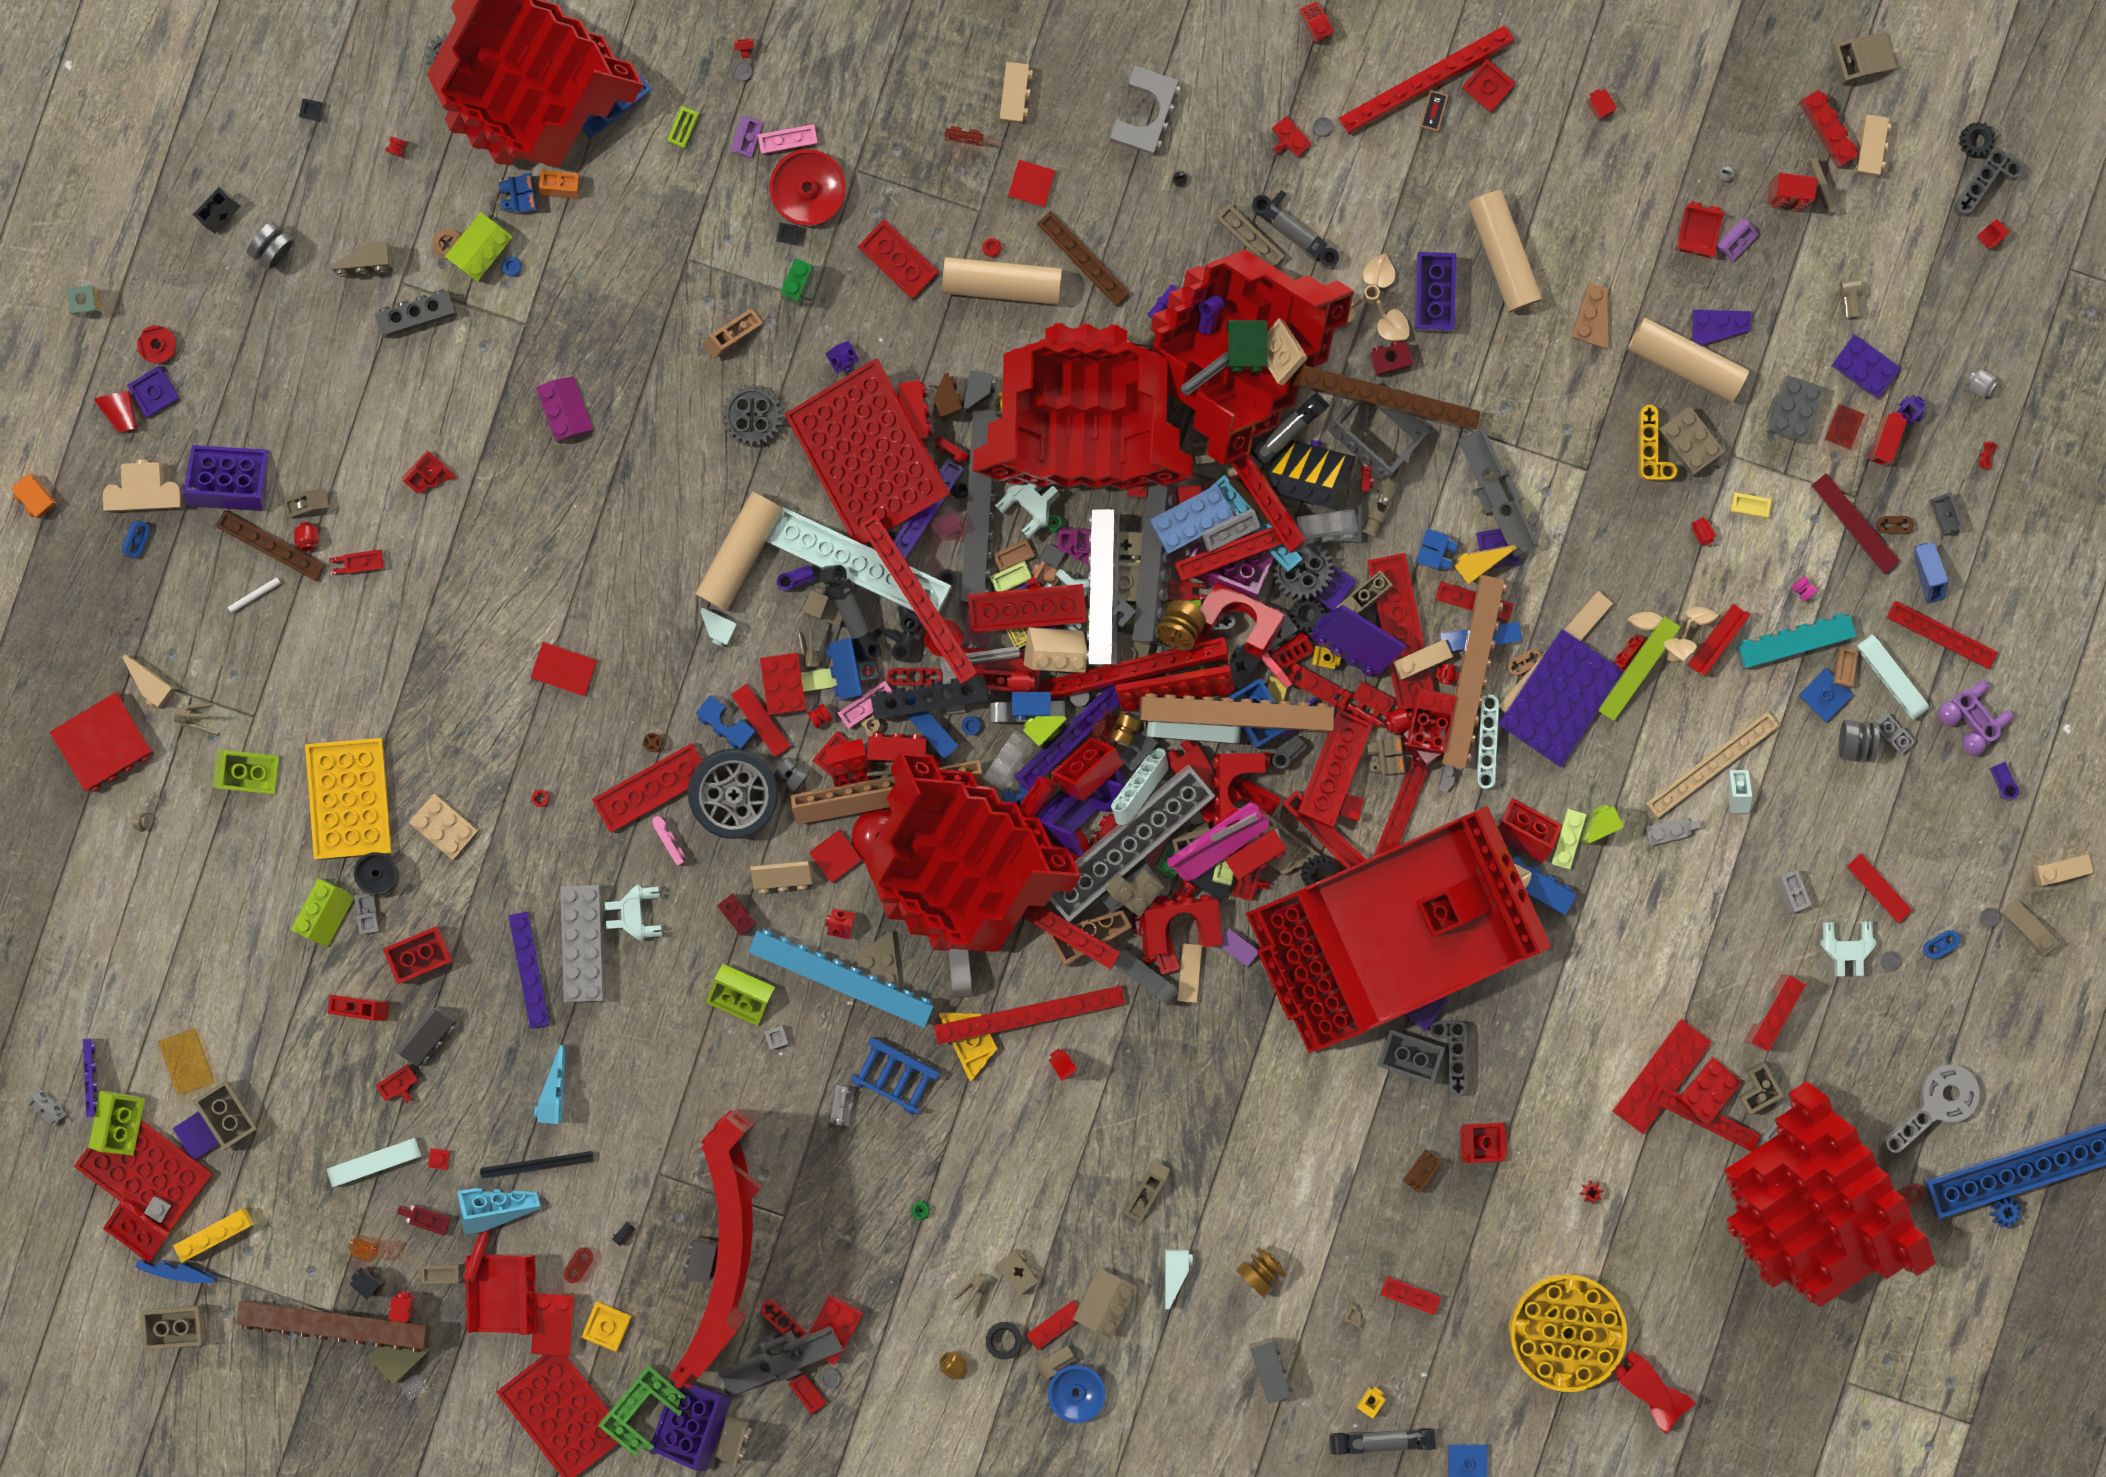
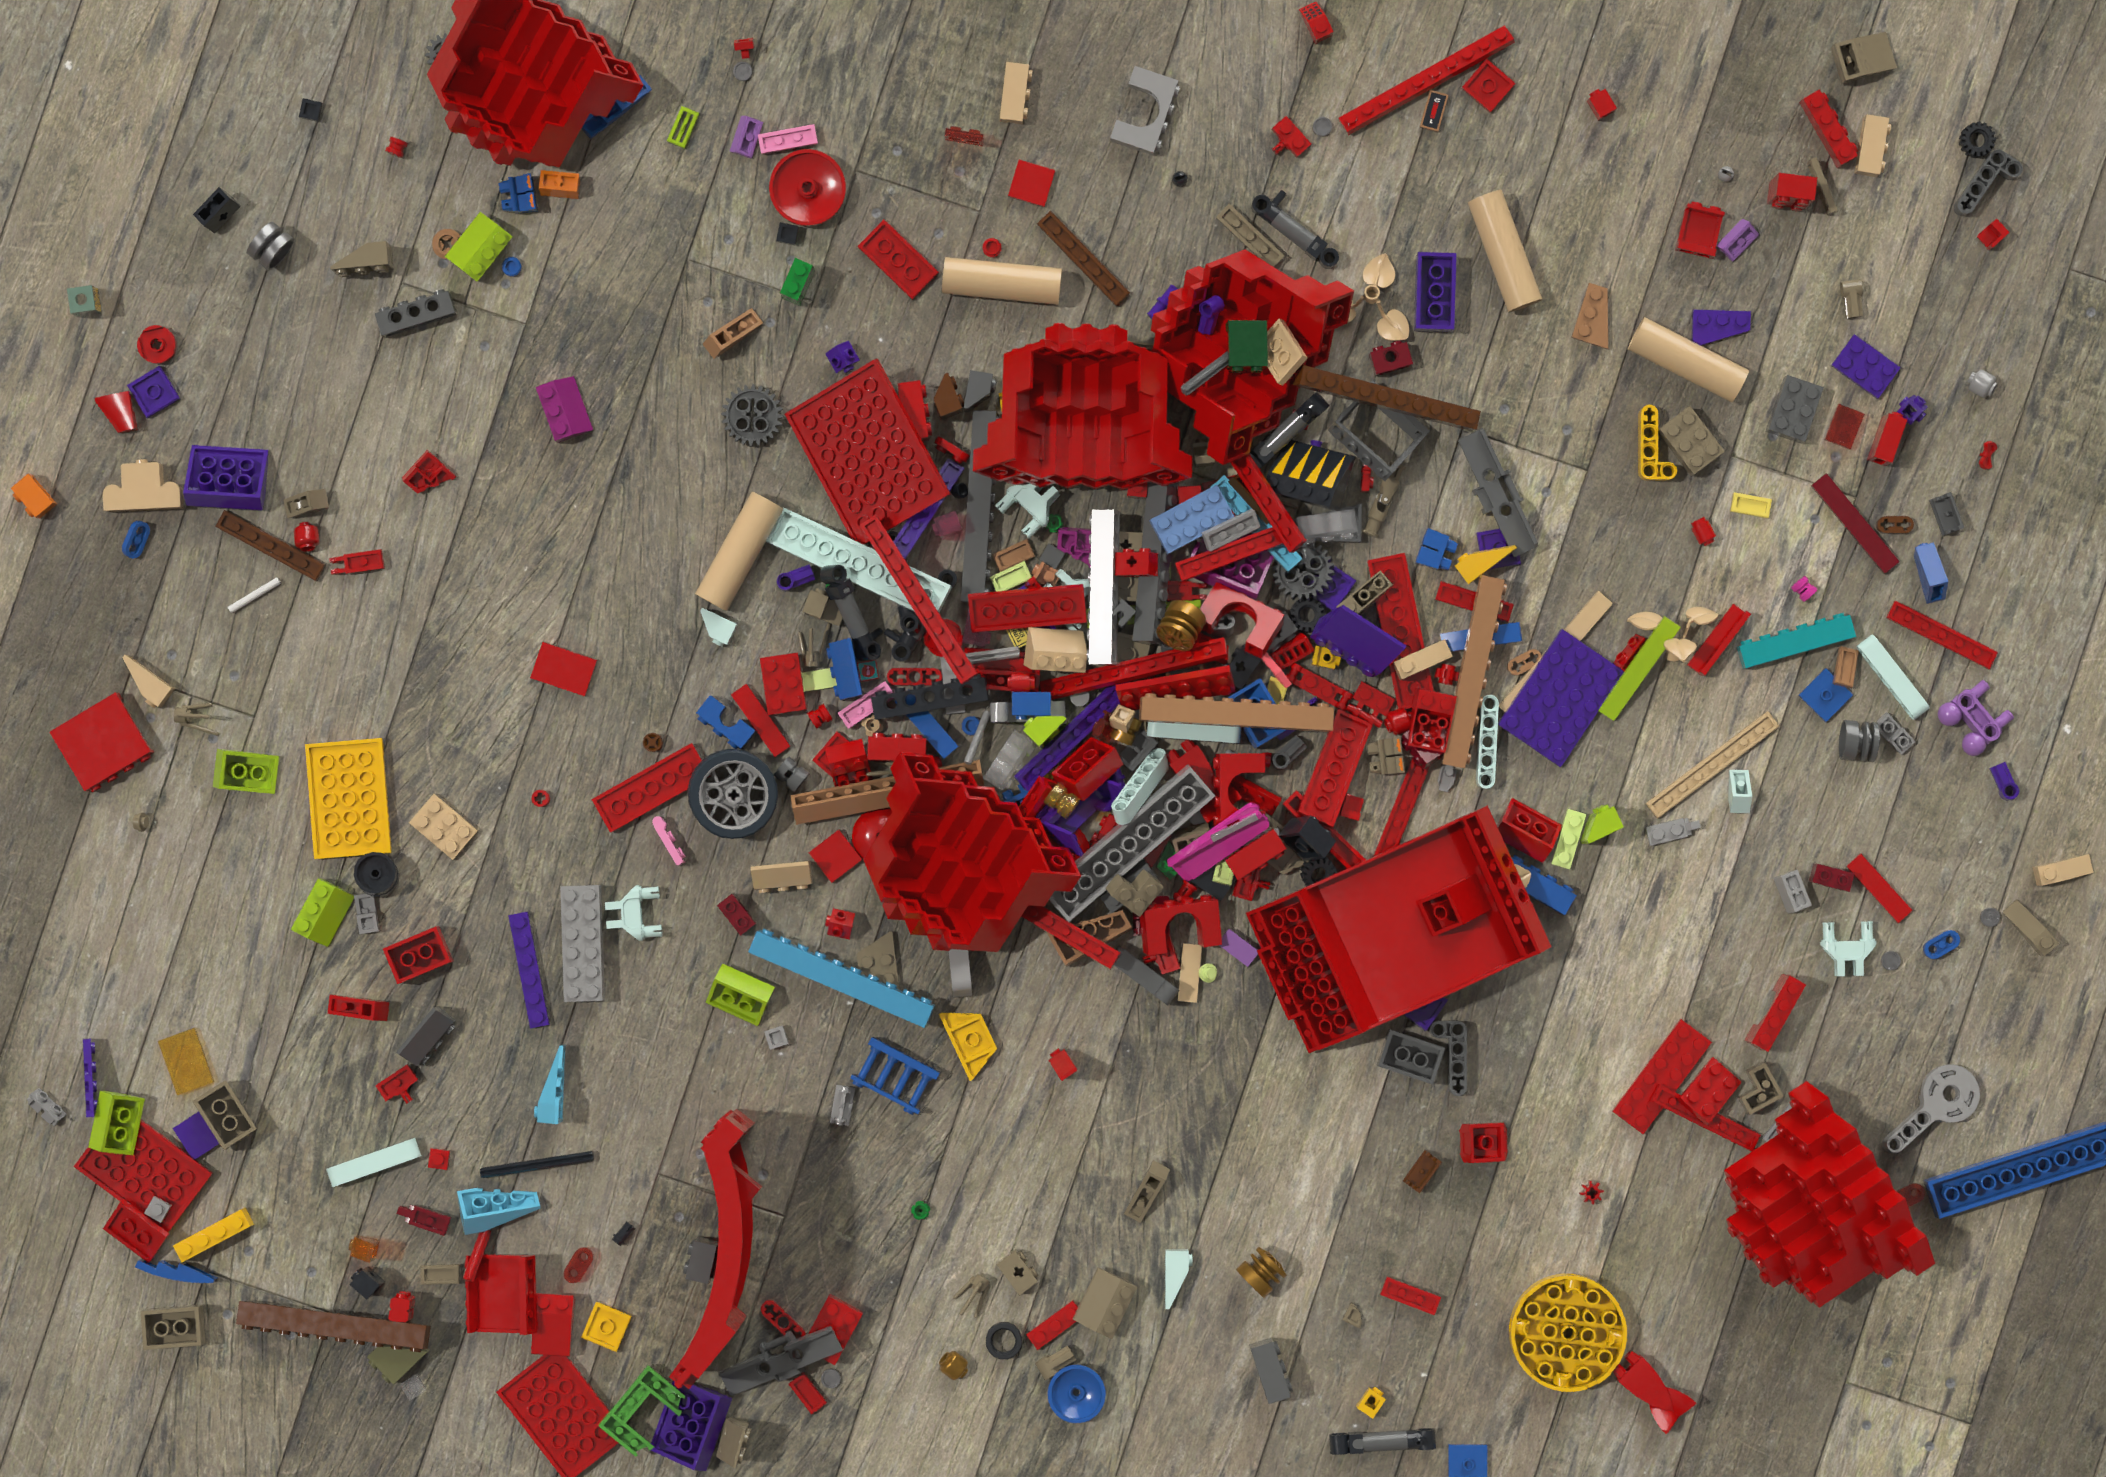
red plate [934,985,1125,1044] -> none
blue gear [1989,1196,2023,1229] -> none
none -> light grey bar [964,710,990,765]
none -> clear yellow wheel [1044,783,1081,819]
none -> tan slope [1109,705,1136,733]
none -> red brick [1115,548,1158,577]
none -> yellowish green plate [1199,963,1217,983]
none -> black brick [1278,815,1336,861]
none -> dark red brick [1809,864,1855,892]

